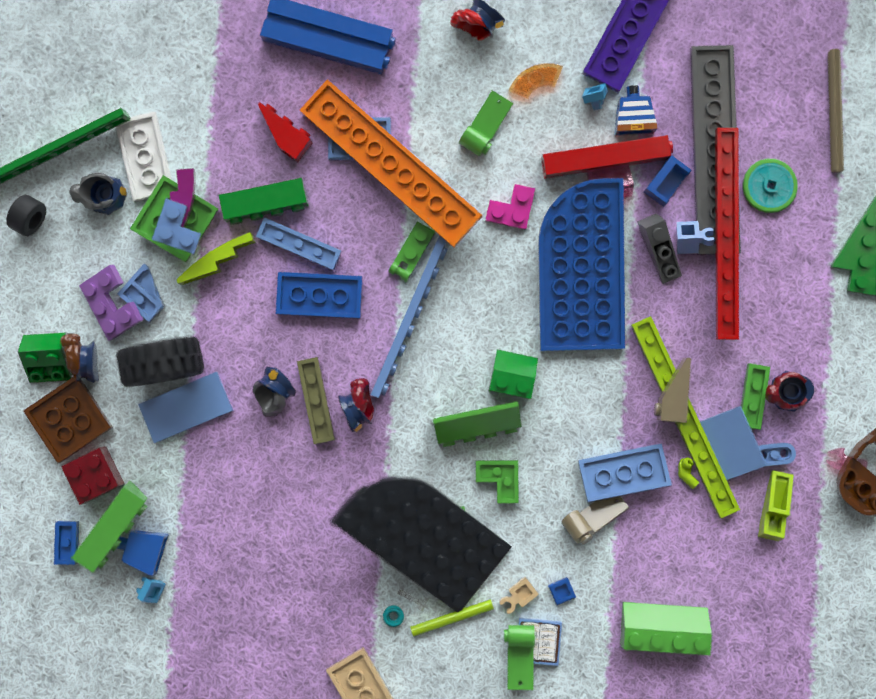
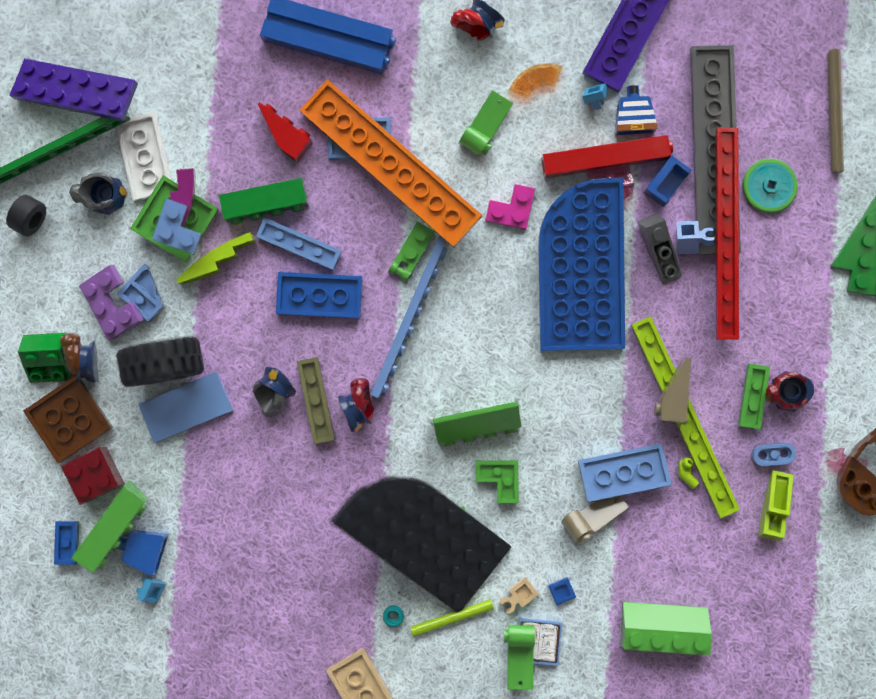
green slope [488,349,538,399] -> none
medium blue tile [700,405,767,480] -> none
none -> dark purple plate [10,58,138,122]

